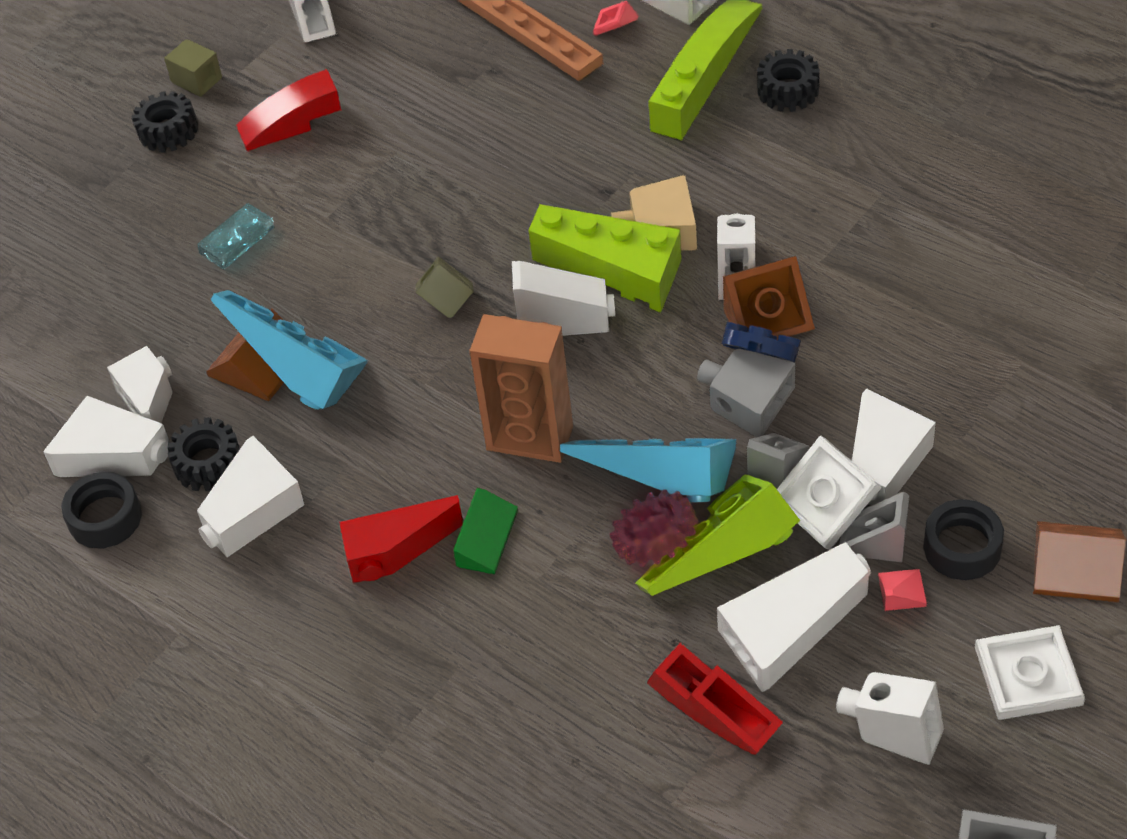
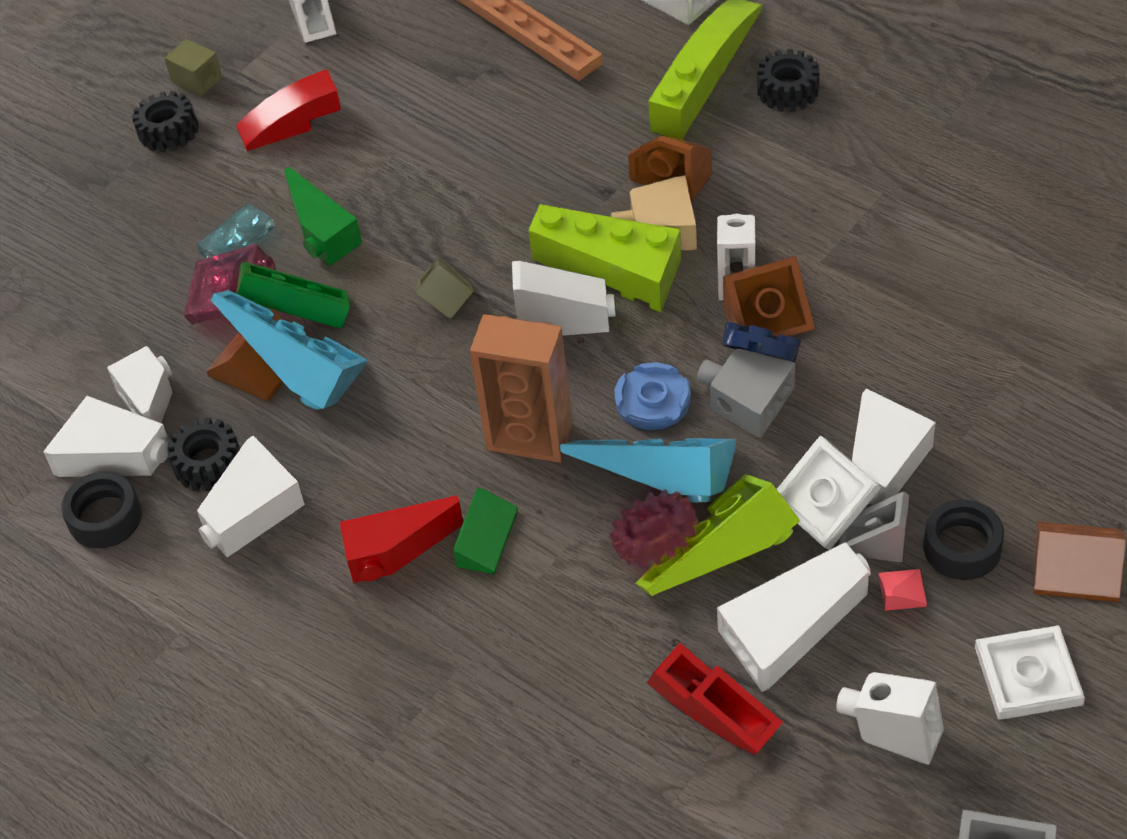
coral slope [592,1,638,36] -> none
light grey slope [747,433,810,489] -> none
none -> clear pink plate [184,243,276,325]
none -> green slope [236,261,350,328]
none -> green slope [284,167,362,267]
none -> medium blue tile [614,362,691,431]
none -> dark orange slope [628,136,712,202]

